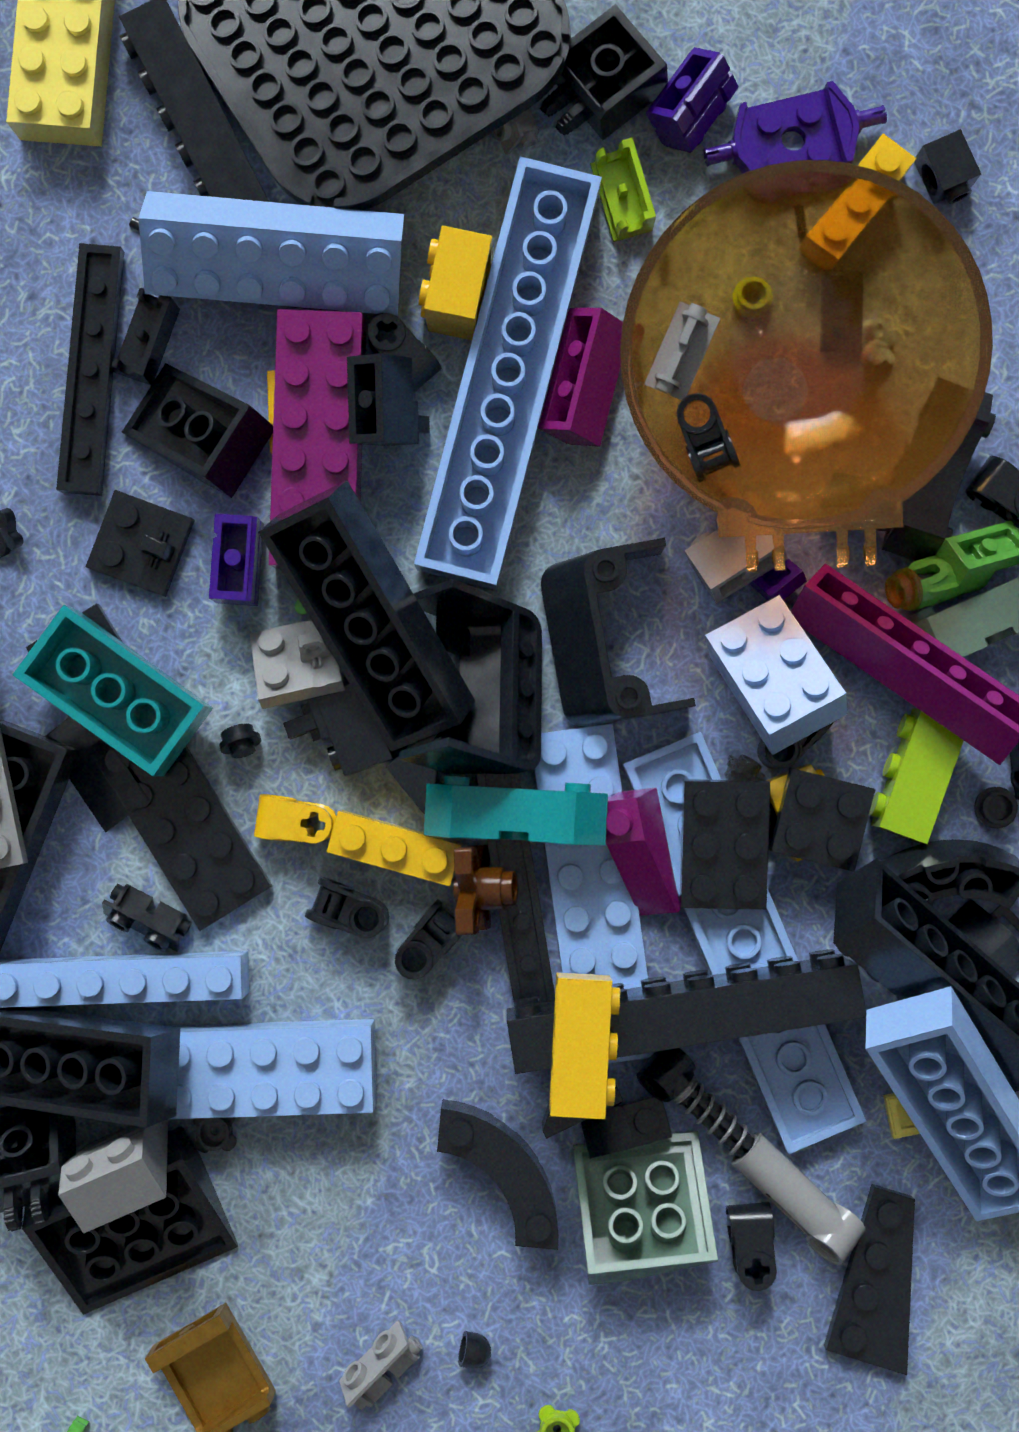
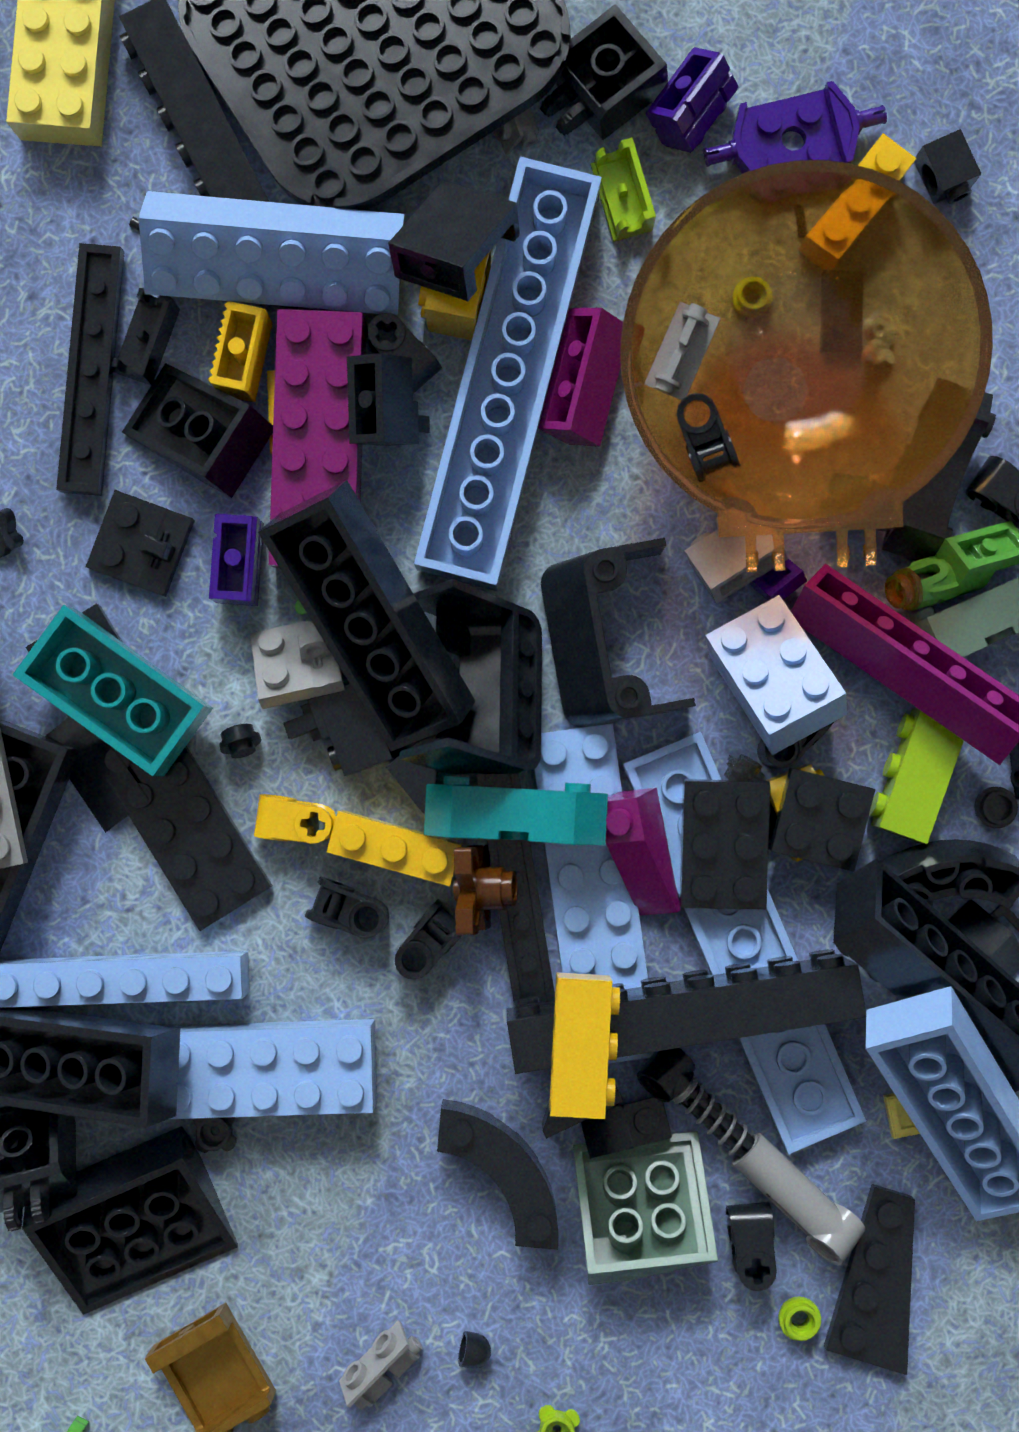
light grey slope [58,1120,168,1233] -> none
black hinge [102,884,192,952] -> none
none -> yellow brick [208,301,273,402]
none -> black panel [388,180,520,301]
none -> lime plate [778,1296,821,1341]

